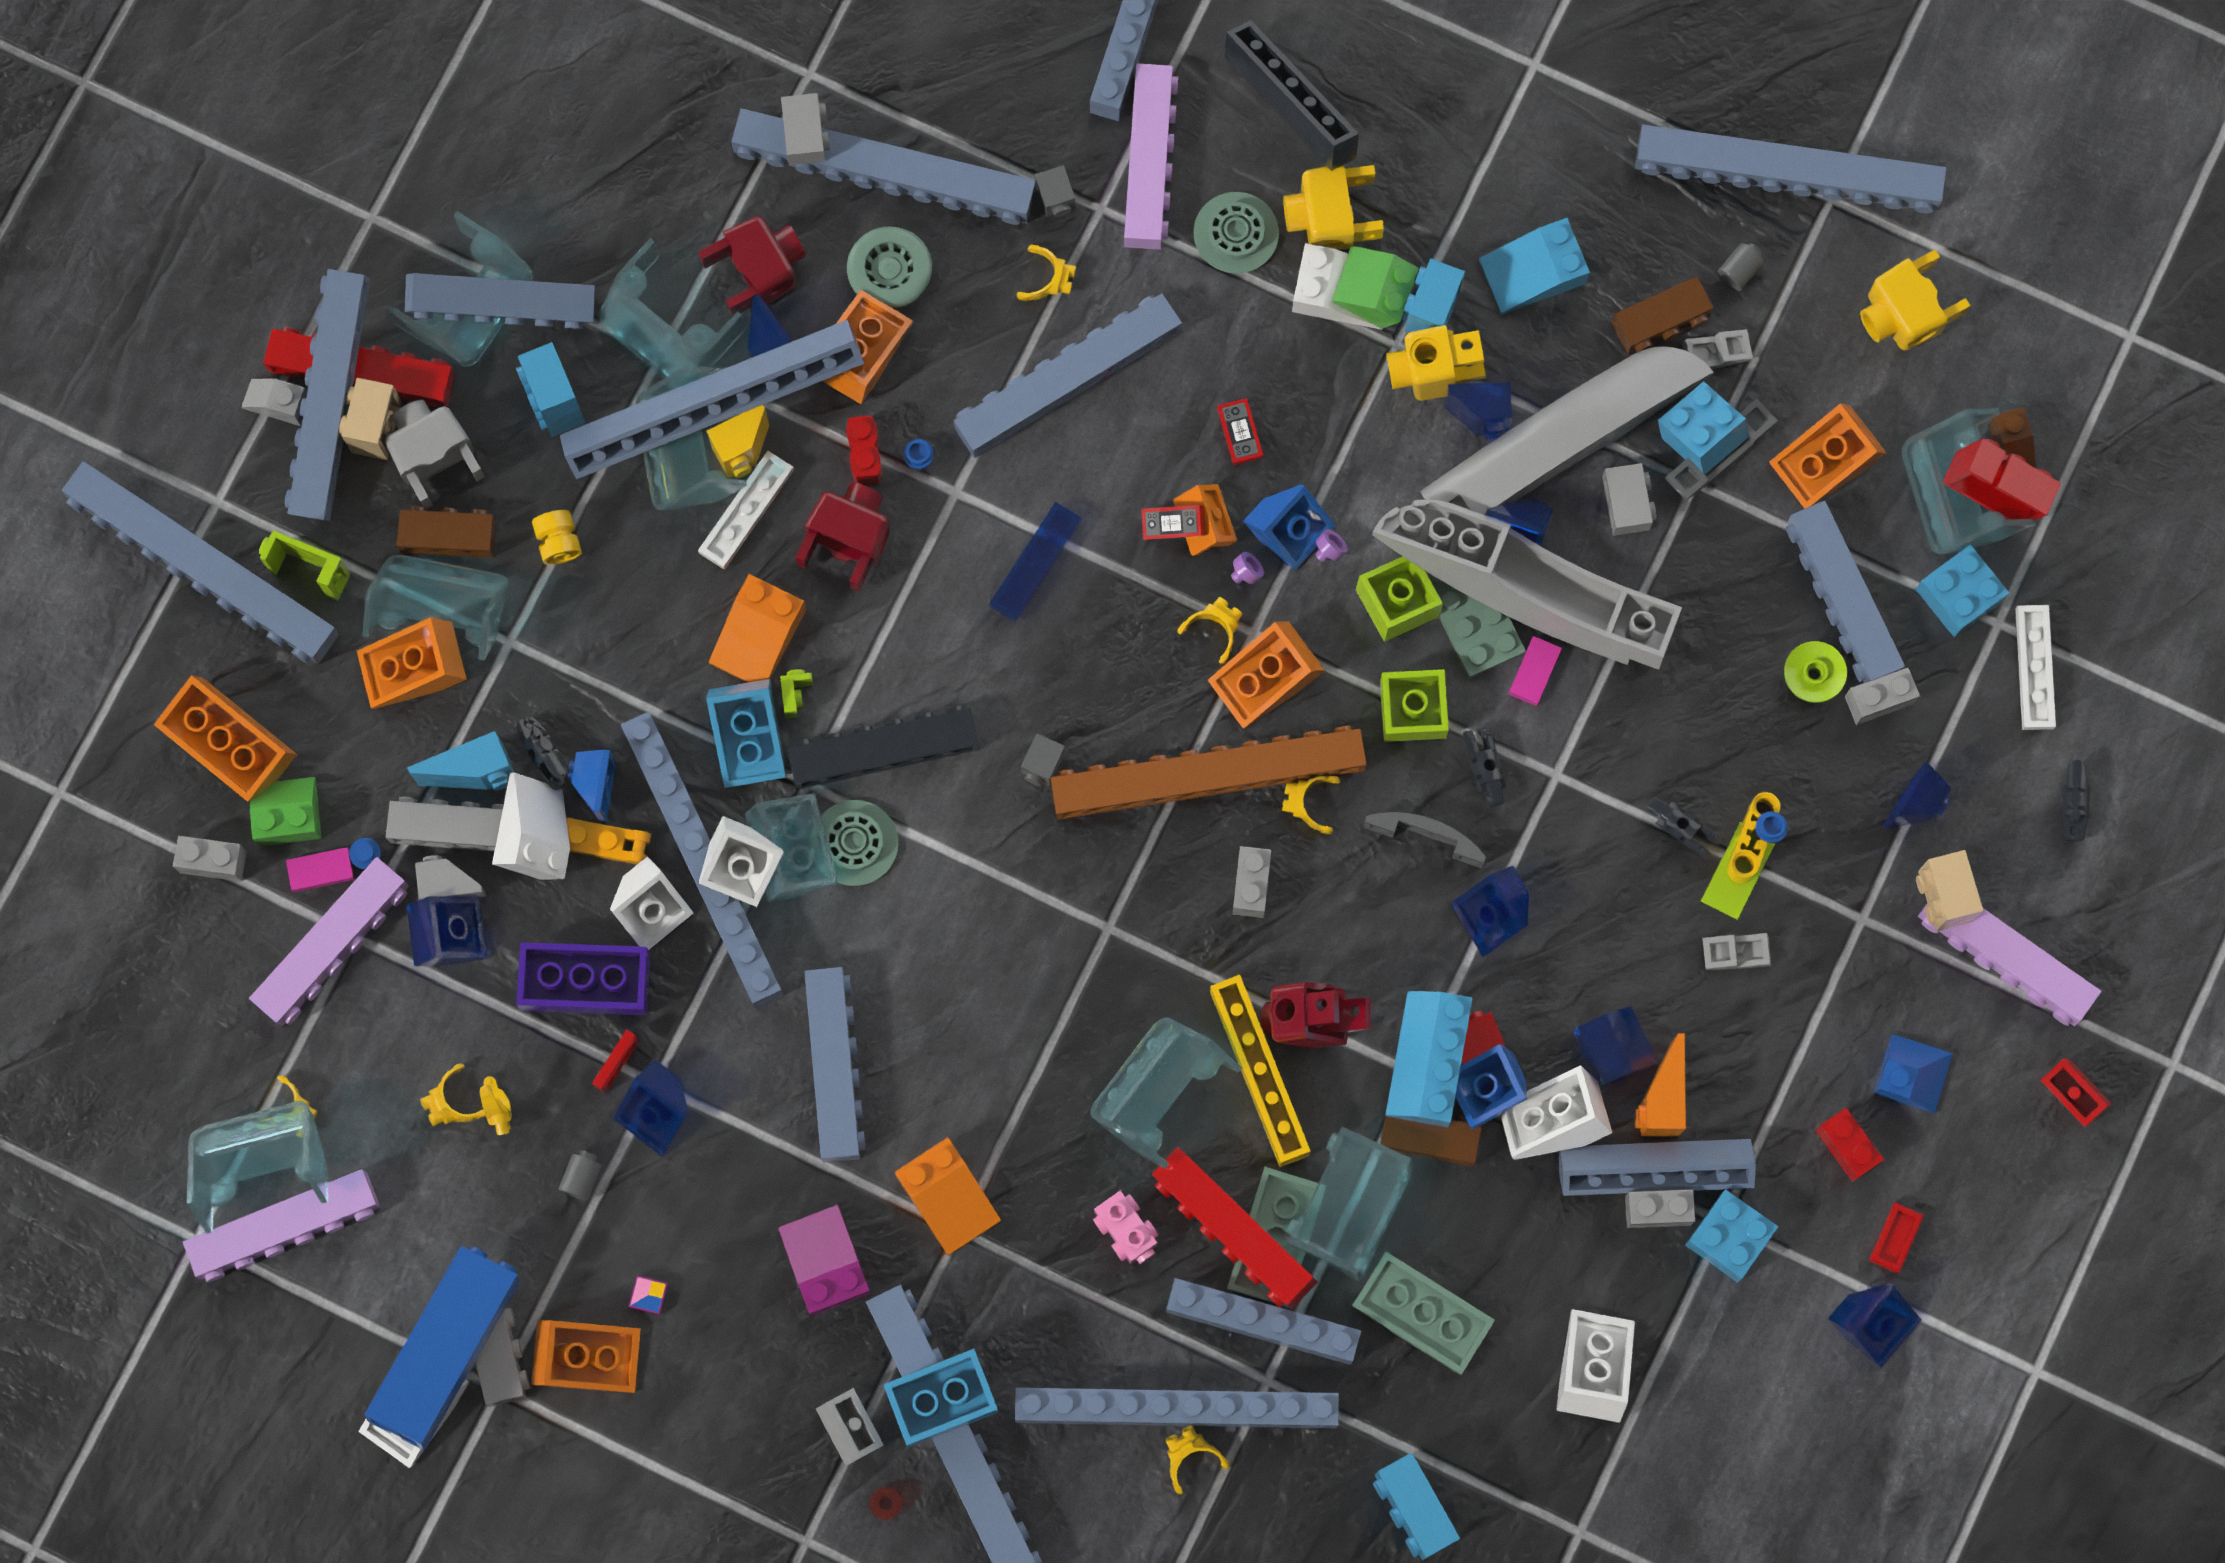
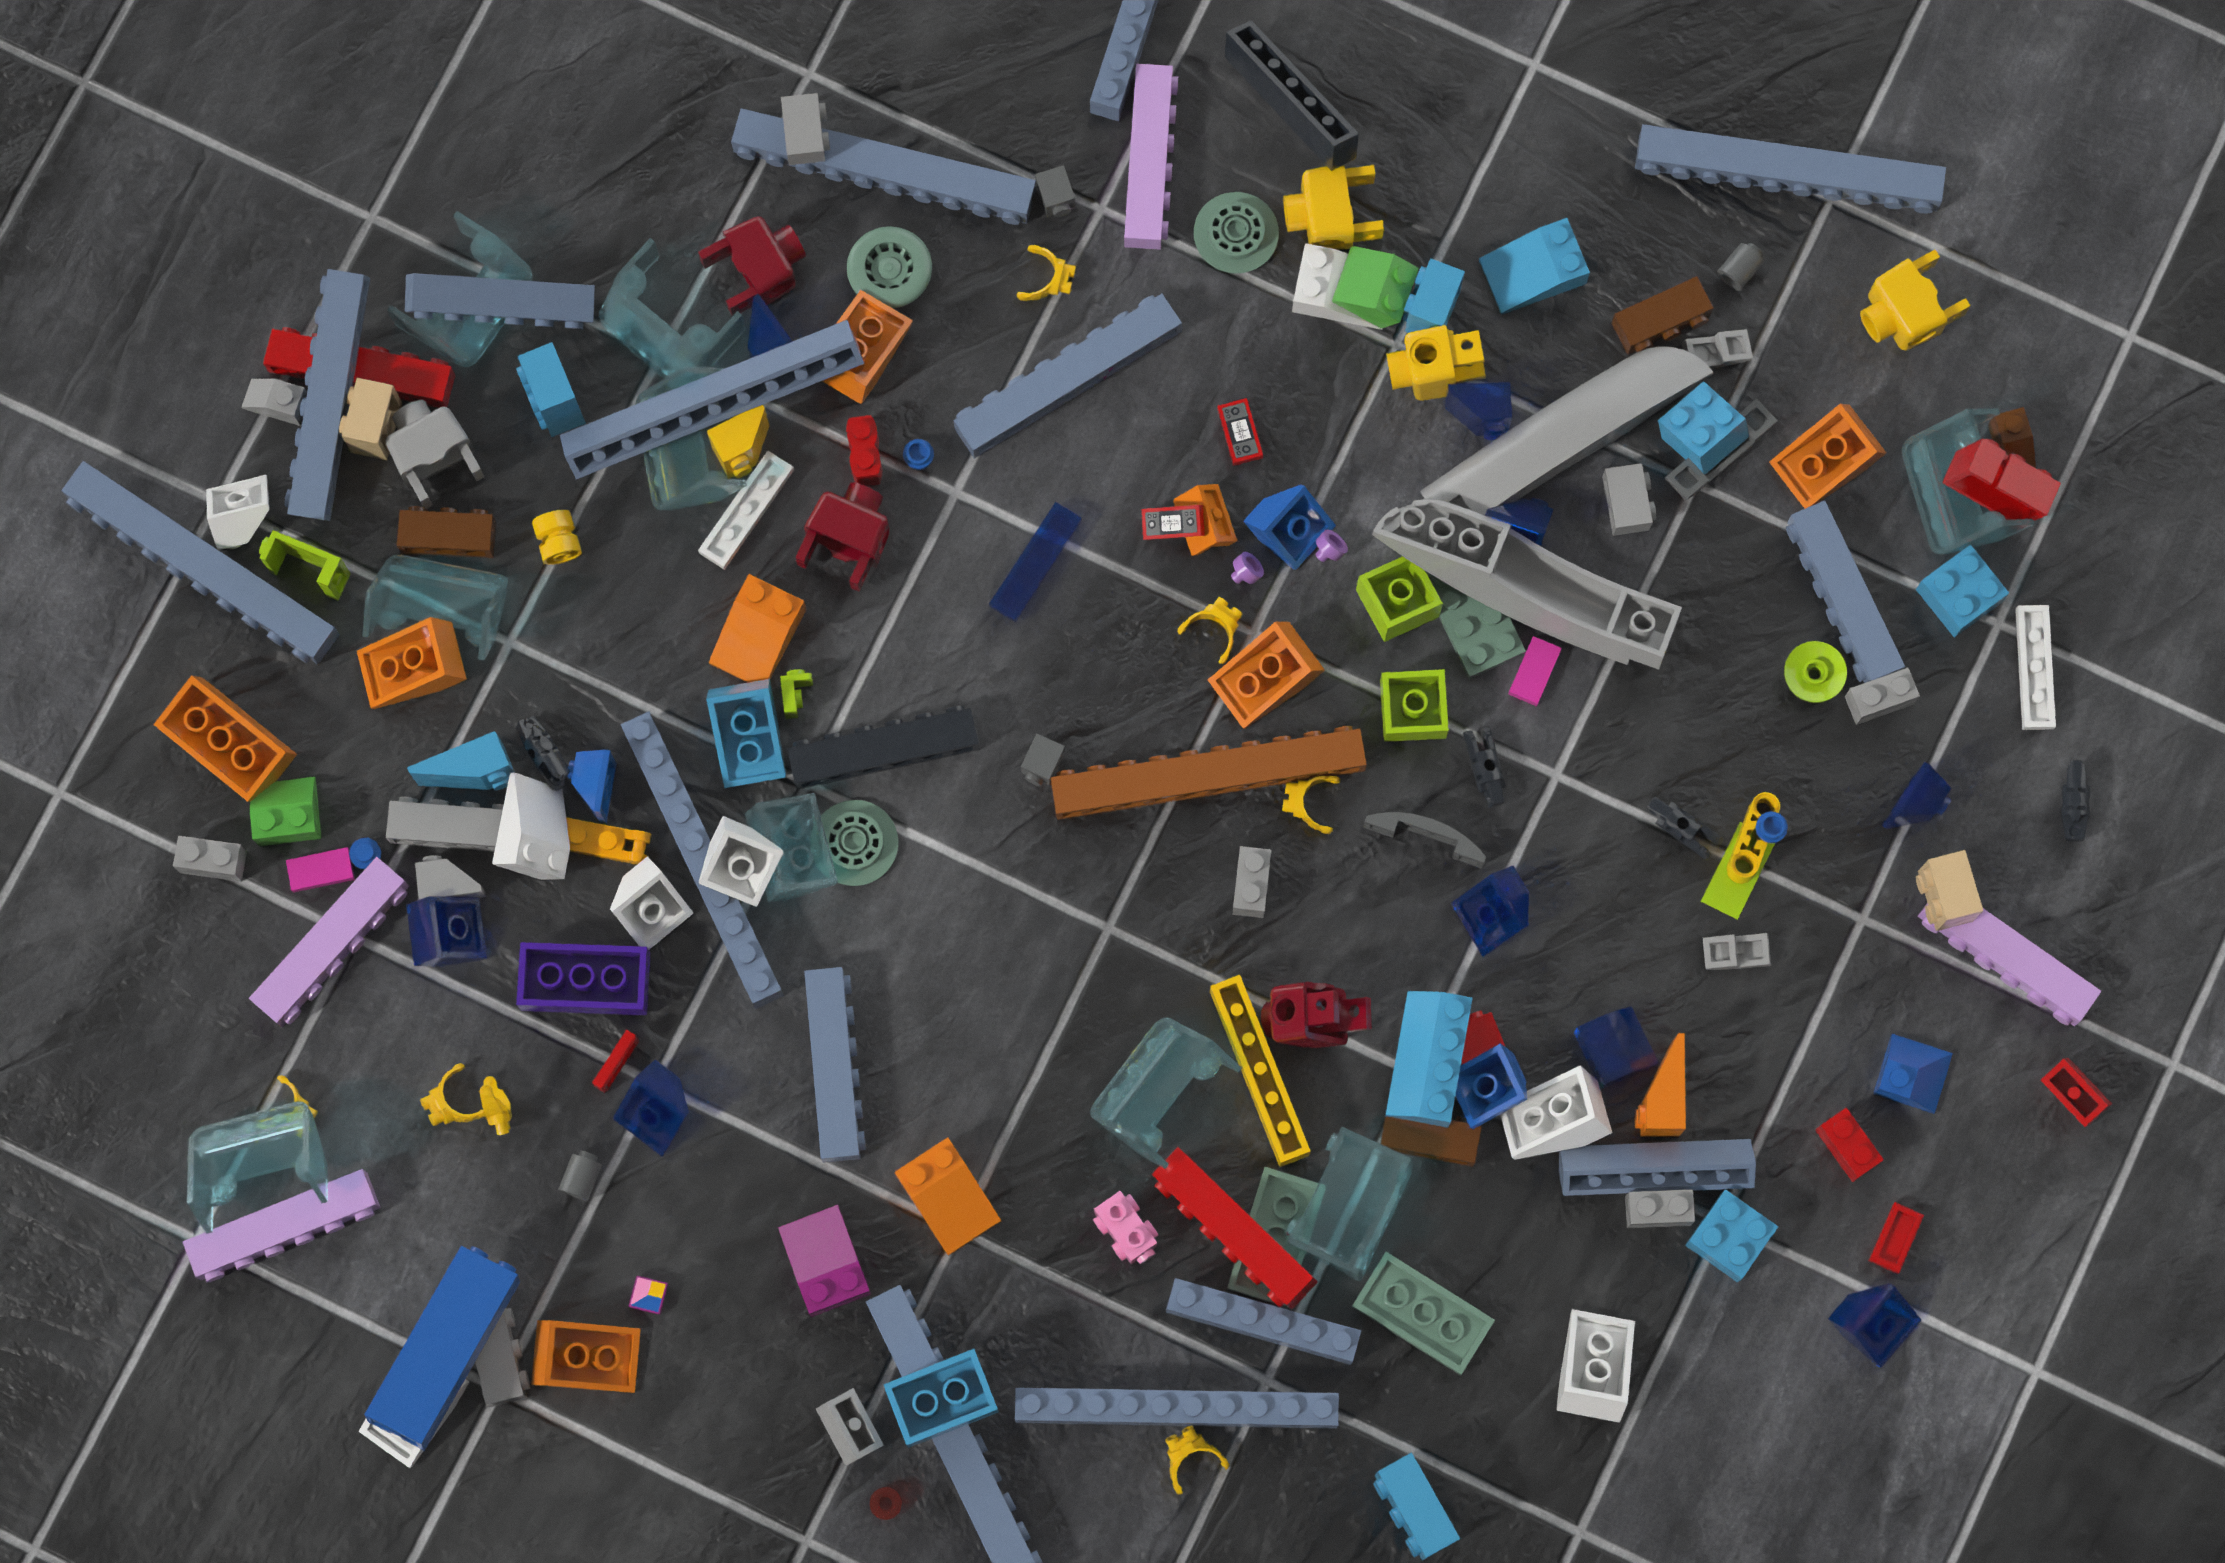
none -> white slope [206,475,270,550]

